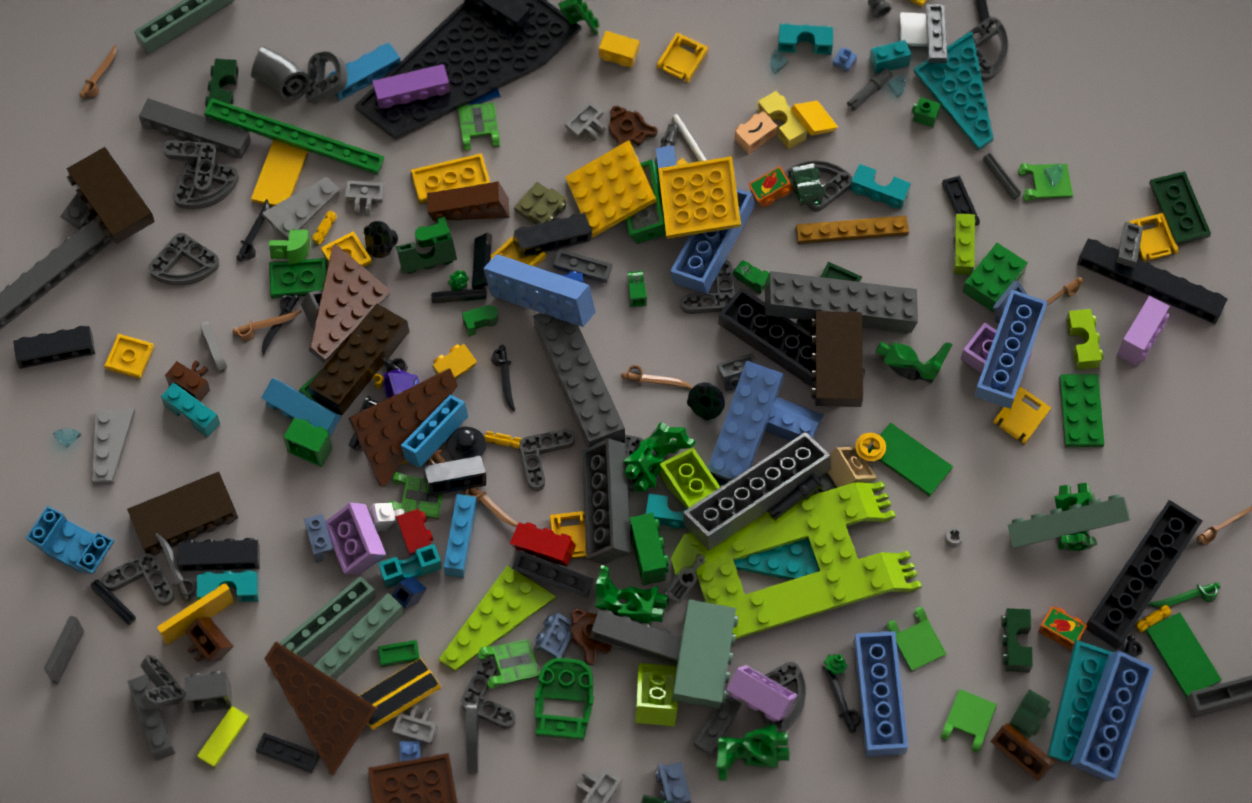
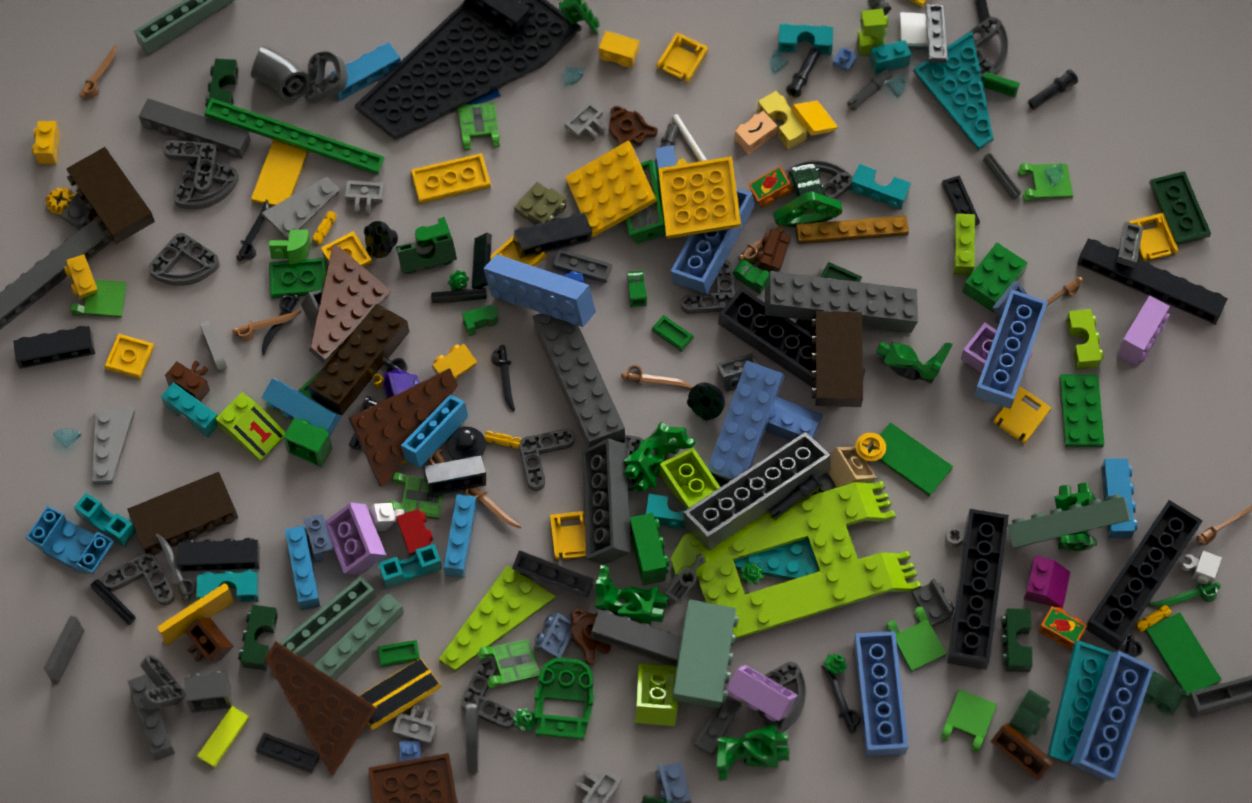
medium lavender brick [373,64,450,109] -> none
dark blue brick [391,576,427,609] -> none
reddish brown wedge [427,181,509,221] -> none
red brick [510,522,576,567] -> none
green brick [911,97,941,128] -> none
none -> yellow brick [32,121,60,164]
none -> yellow gear [46,187,75,214]
none -> yellow brick [64,254,98,300]
none -> bright green flag [70,280,126,317]
none -> teal arch [74,492,136,547]
none -> lime slope [215,392,286,461]
none -> dark green arch [238,605,278,671]
none -> dark azure brick [285,526,320,610]
none -> green plant [512,708,536,732]
none -> clear light blue tile [565,67,584,86]
none -> green tile [652,315,693,352]
none -> medium nougat sword [738,225,786,263]
none -> green plant [740,562,764,584]
none -> reddish brown brick [756,229,791,272]
none -> green beam [773,192,843,227]
none -> black pin [786,48,821,97]
none -> lime arch [856,9,888,56]
none -> dark grey bracket [911,578,954,627]
none -> black brick [947,508,1009,670]
none -> green tile [982,72,1020,97]
none -> magenta slope [1024,555,1071,609]
none -> black pin [1027,69,1078,110]
none -> dark azure brick [1101,459,1137,538]
none -> clear green brick [1143,671,1187,716]
none -> white brick [1181,551,1222,584]

